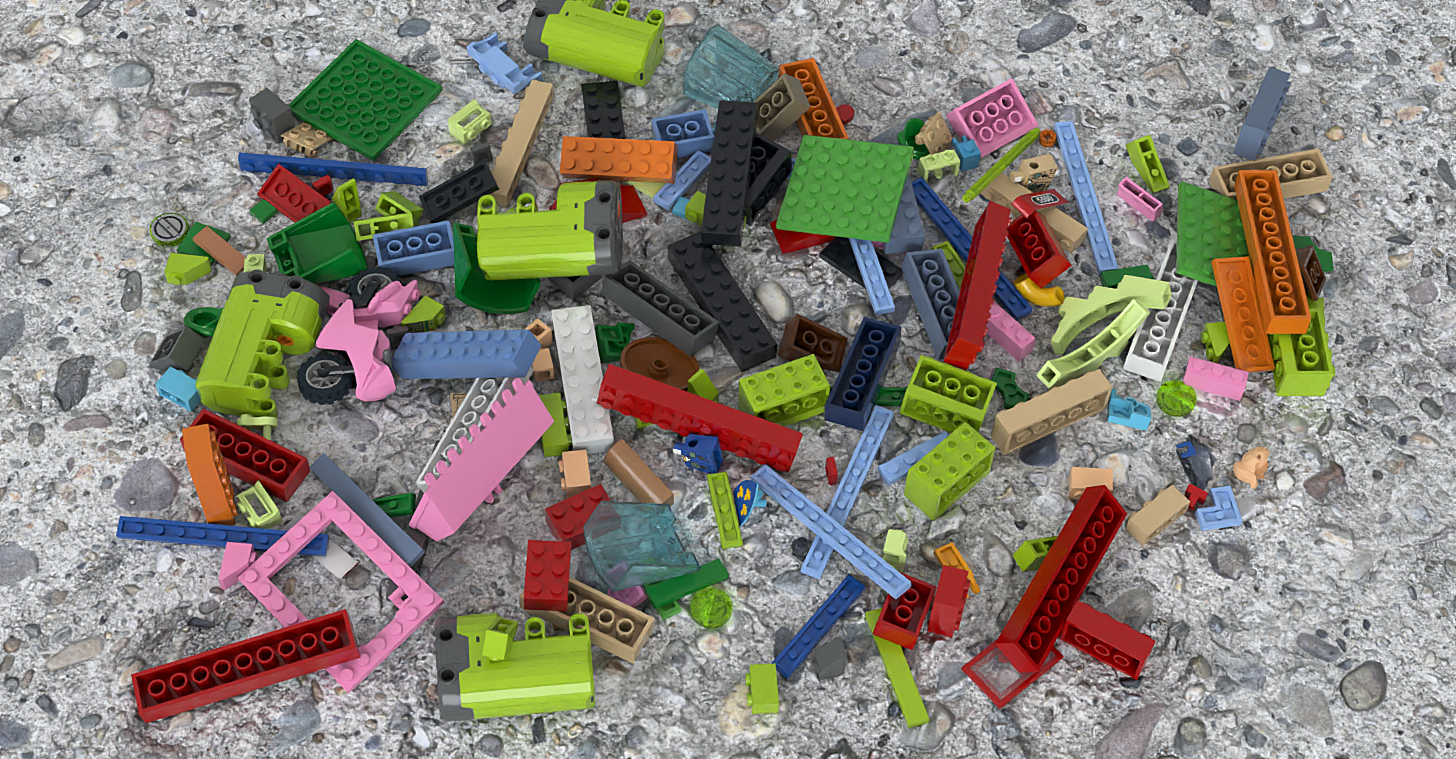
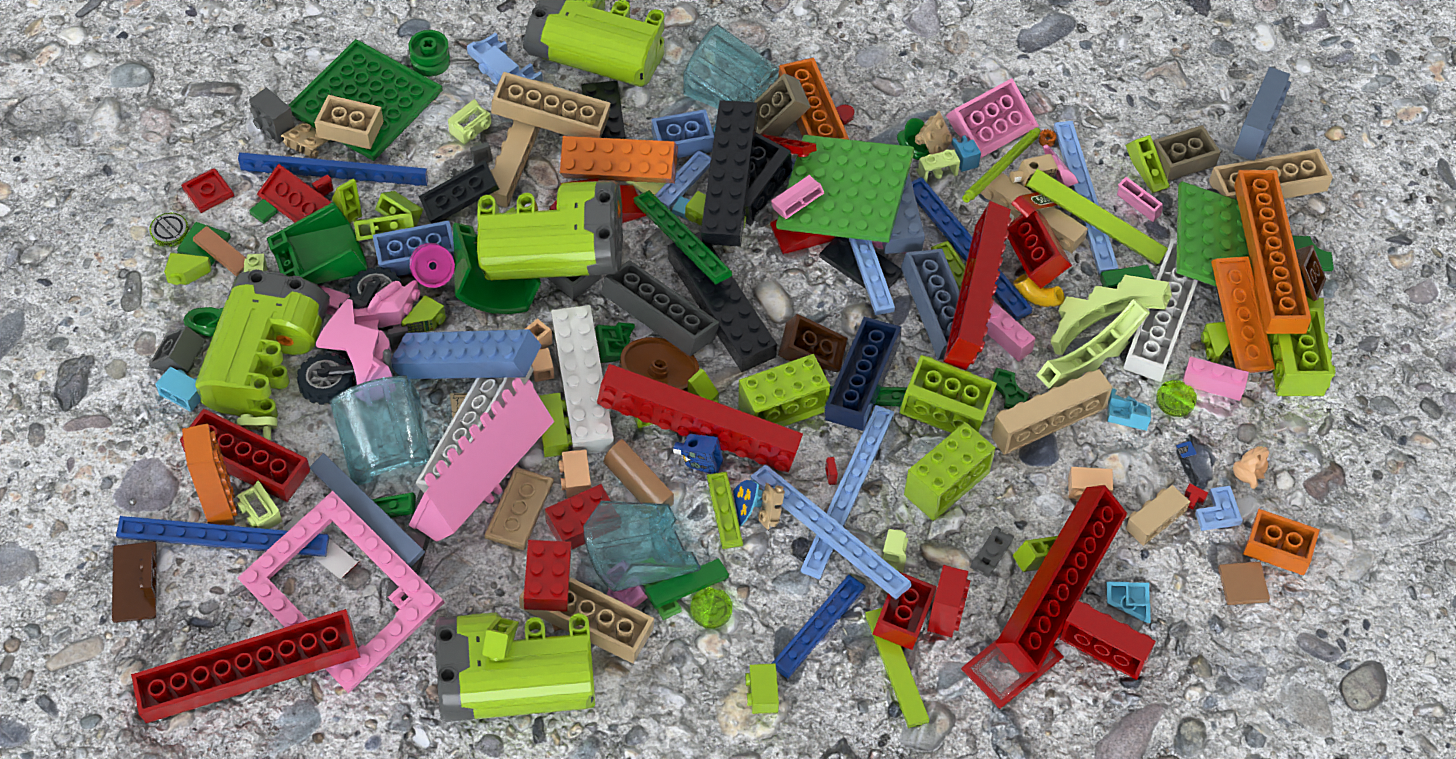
bright pink slope [218,542,258,590] -> none
dark grey slope [811,636,847,681] -> none
light blue plate [878,431,949,486] -> none
light orange hinge [933,542,980,598] -> none
none -> reddish brown bracket [112,542,157,623]
none -> red tile [181,168,234,213]
none -> tan brick [314,95,384,149]
none -> clear light blue windscreen [330,376,431,486]
none -> green wheel [408,30,450,77]
none -> dark pink wheel [409,243,455,288]
none -> tan tile [485,467,554,550]
none -> tan brick [491,72,611,138]
none -> green tile [633,190,732,284]
none -> tan hinge [758,483,785,530]
none -> red plate [762,134,817,157]
none -> bright pink piece [771,175,824,219]
none -> dark grey plate [970,526,1014,578]
none -> lime tile [1026,169,1168,265]
none -> bright pink slope [1043,145,1079,187]
none -> medium azure slope [1106,582,1151,623]
none -> dark tan brick [1153,125,1221,181]
none -> medium nougat tile [1218,562,1270,605]
none -> orange brick [1243,509,1320,576]

